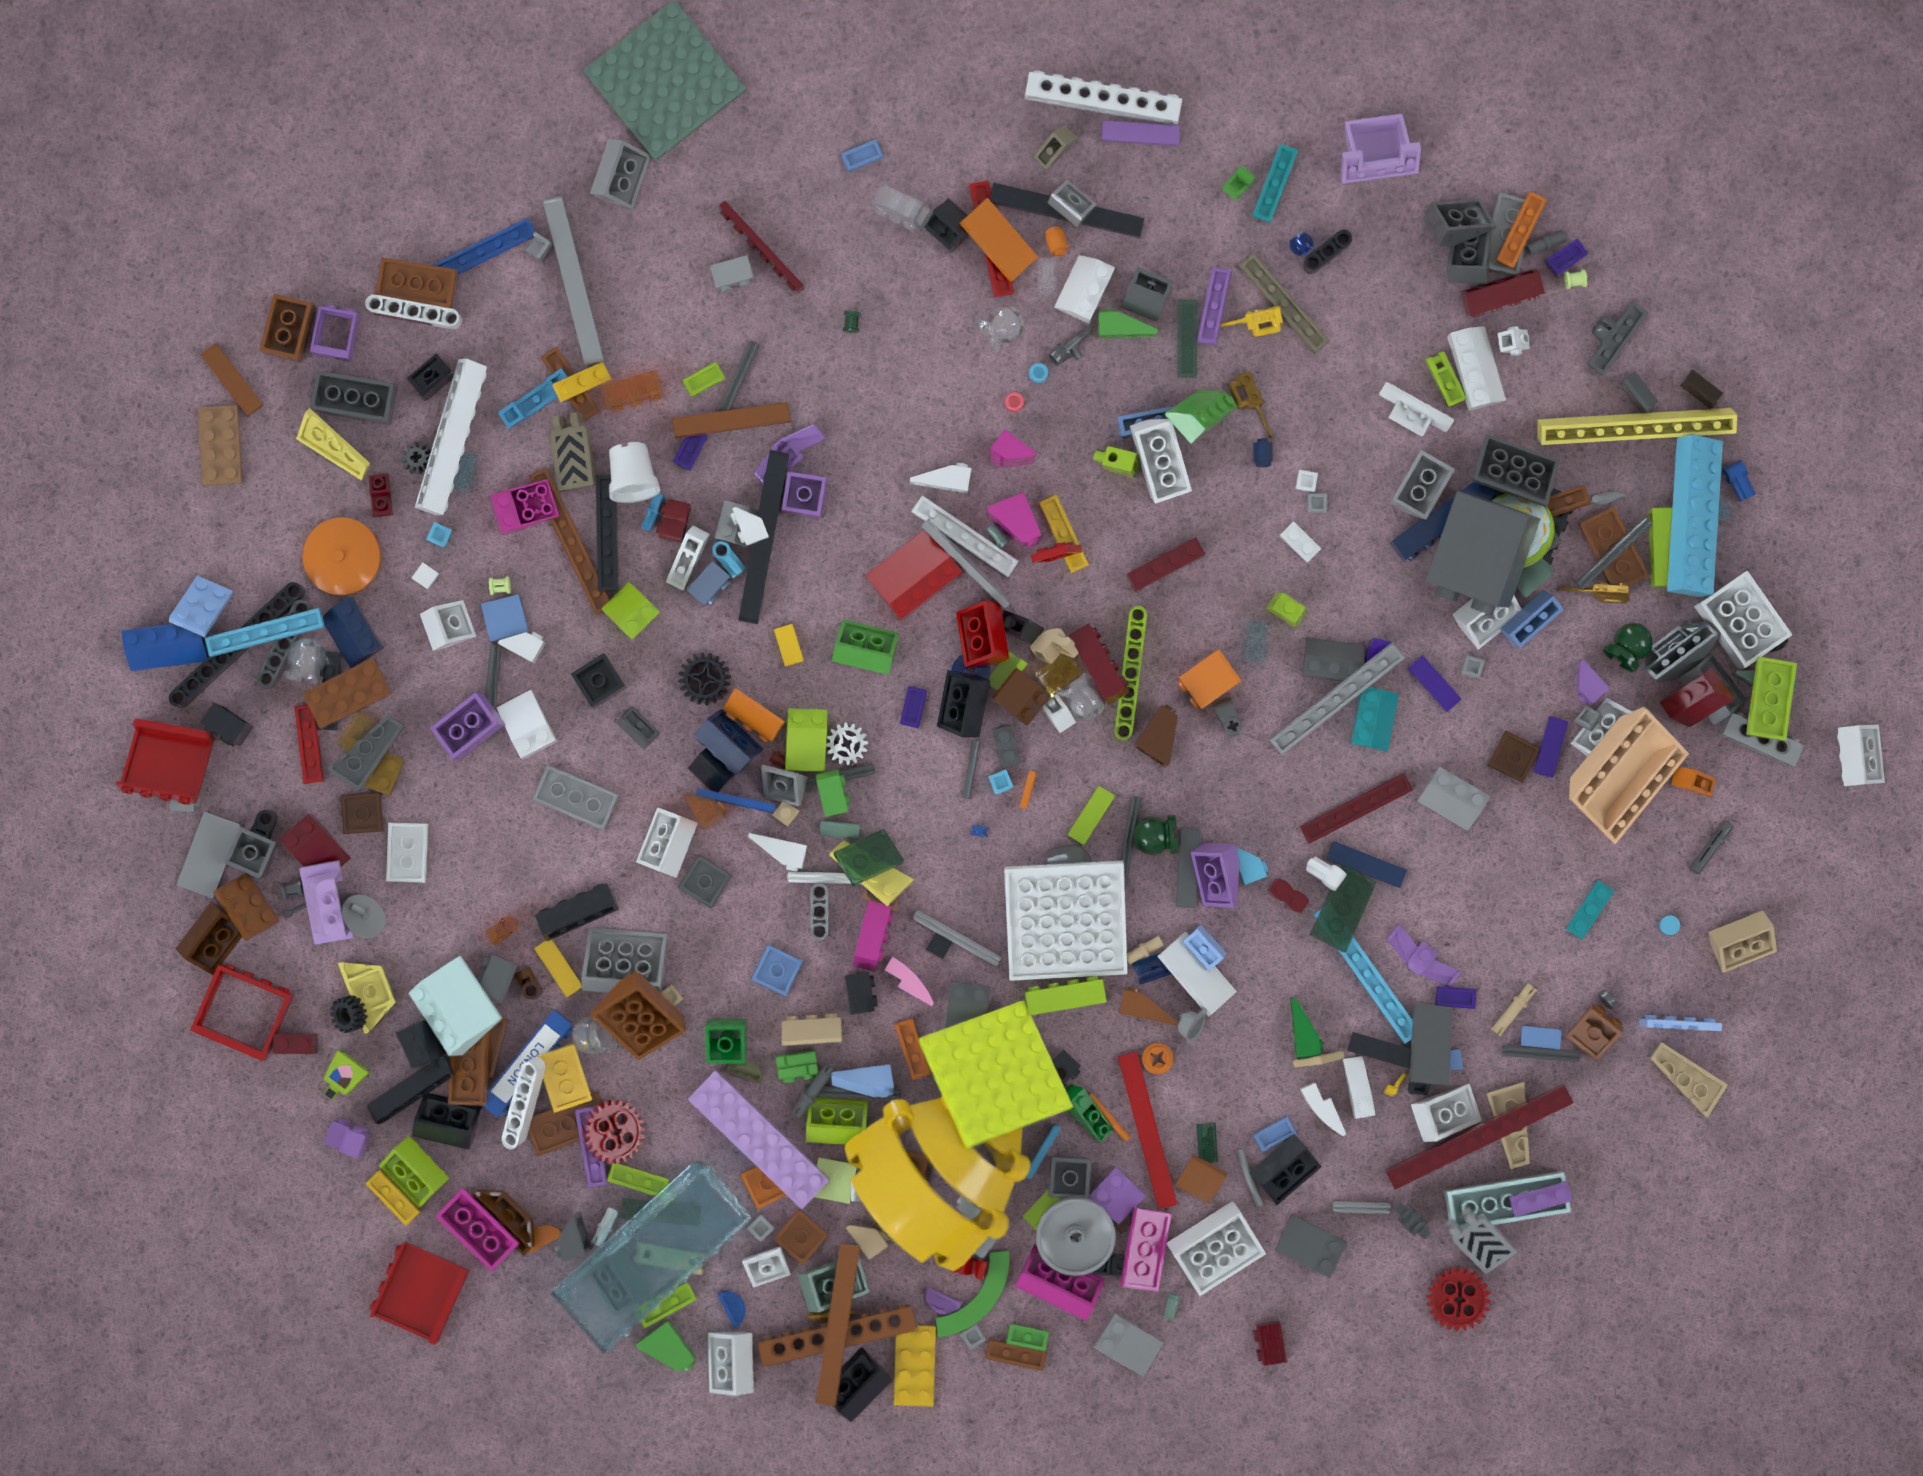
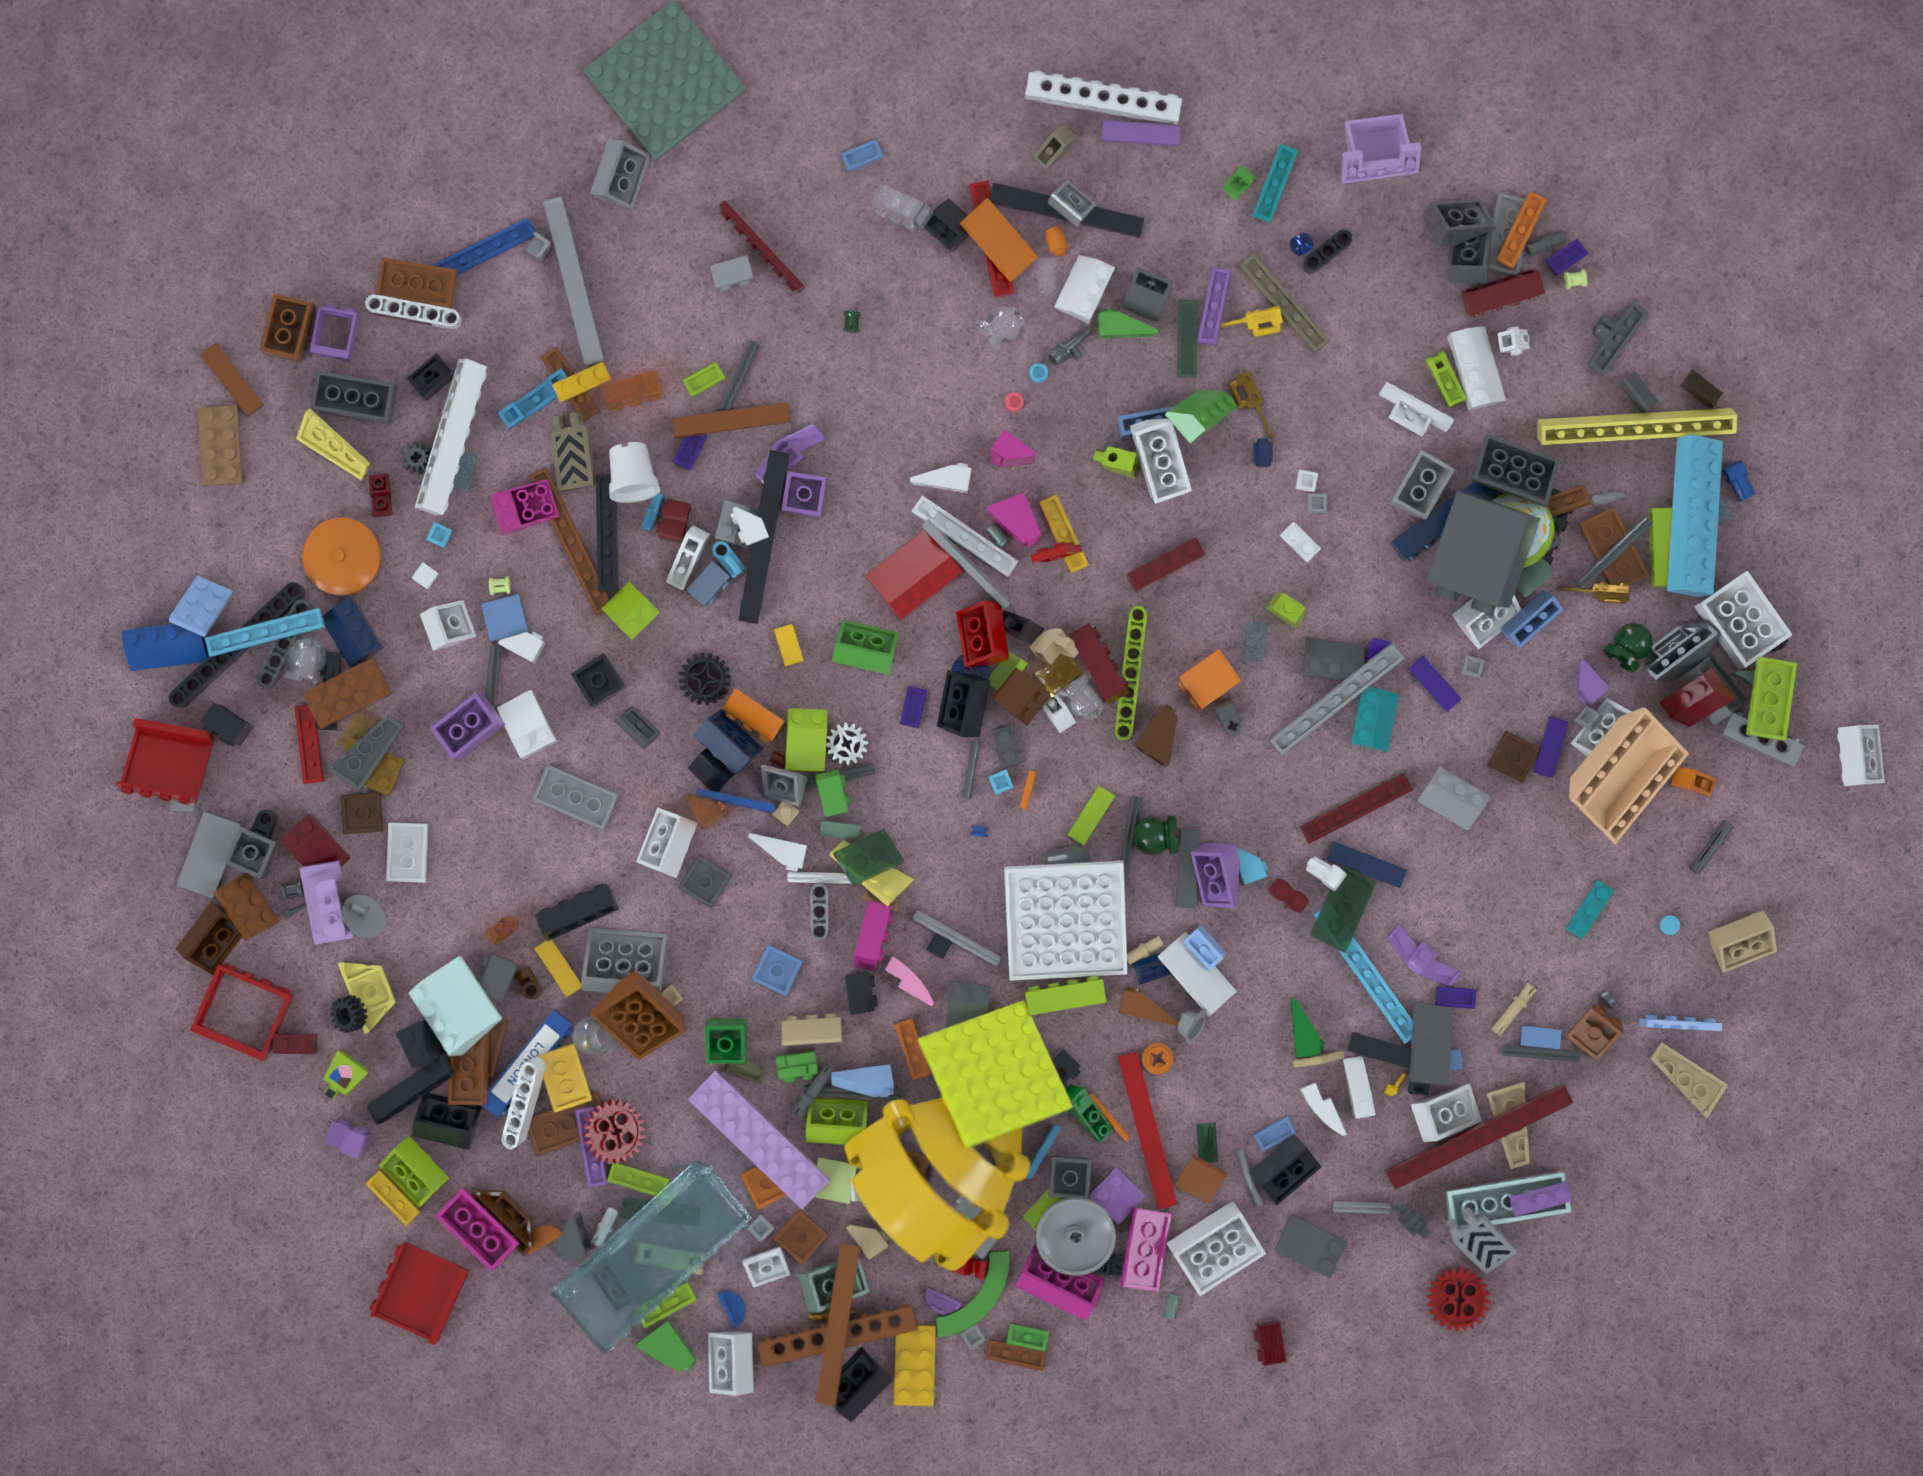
light grey slope [1093,1311,1164,1377] -> none

